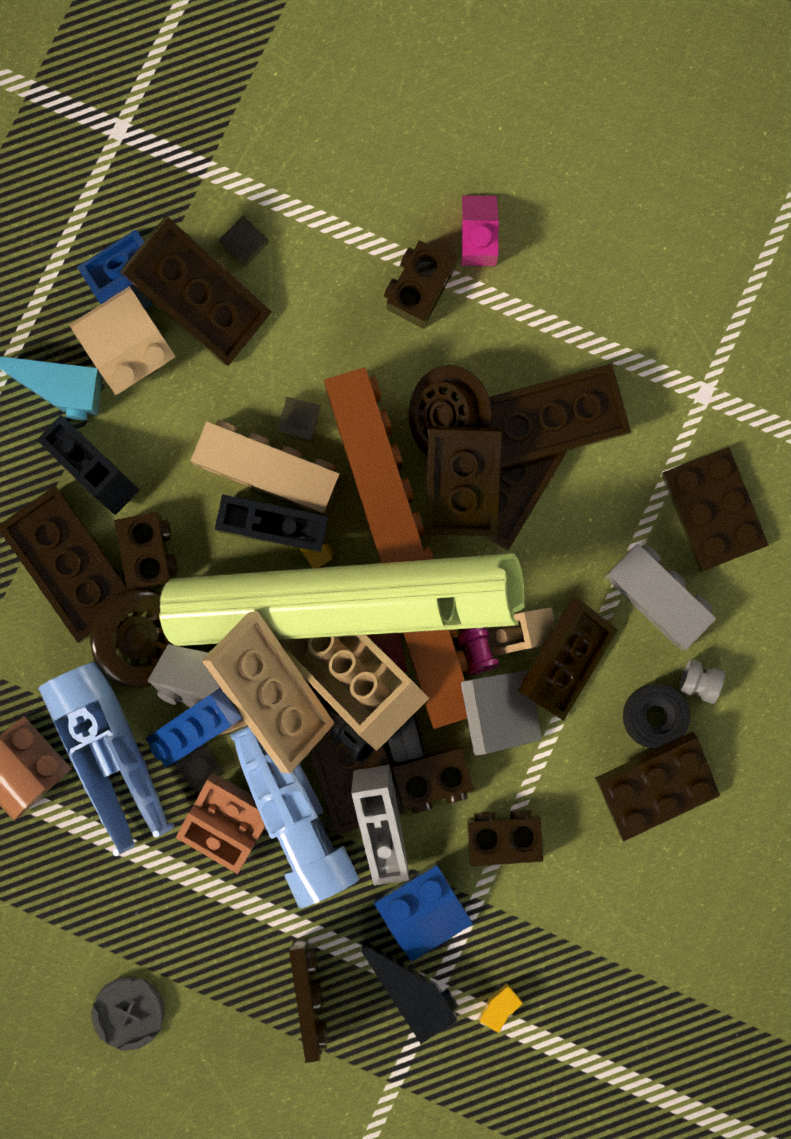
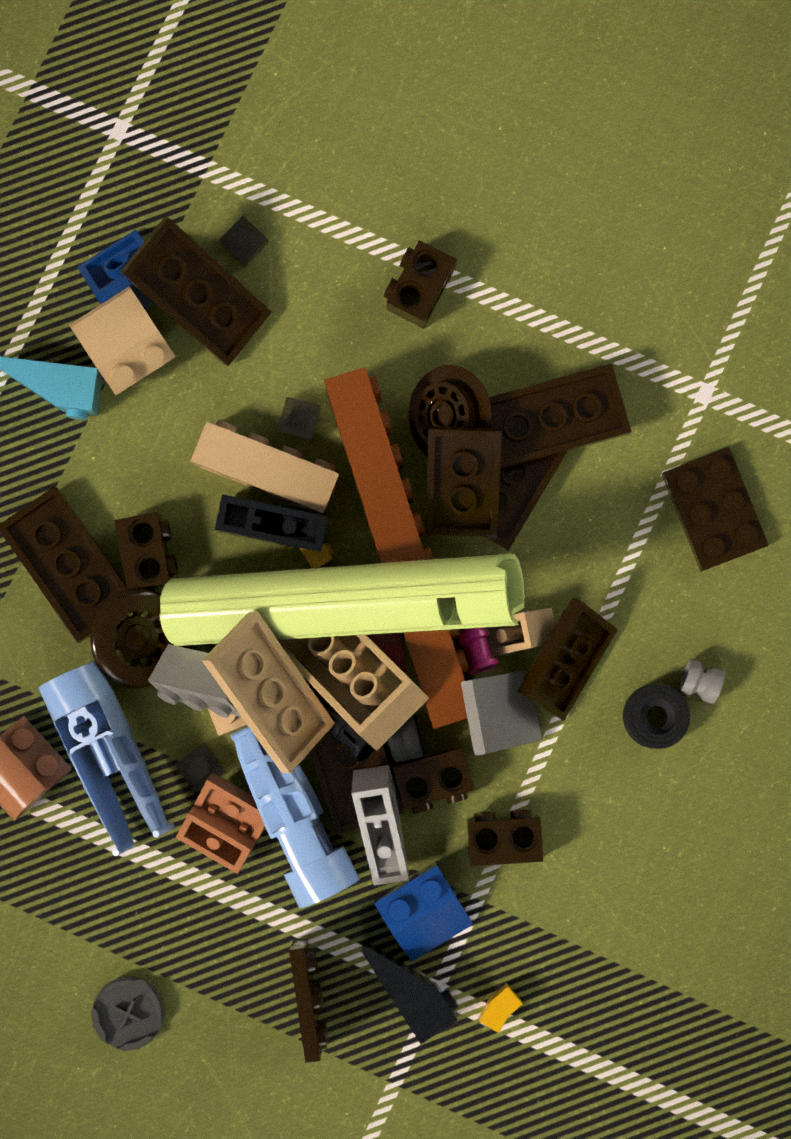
black slope [37,415,140,516] -> none
blue plate [145,687,242,768] -> none
dark pink slope [461,195,499,266] -> none
dark brown plate [595,732,720,842] -> none
light grey brick [604,544,716,651] -> none

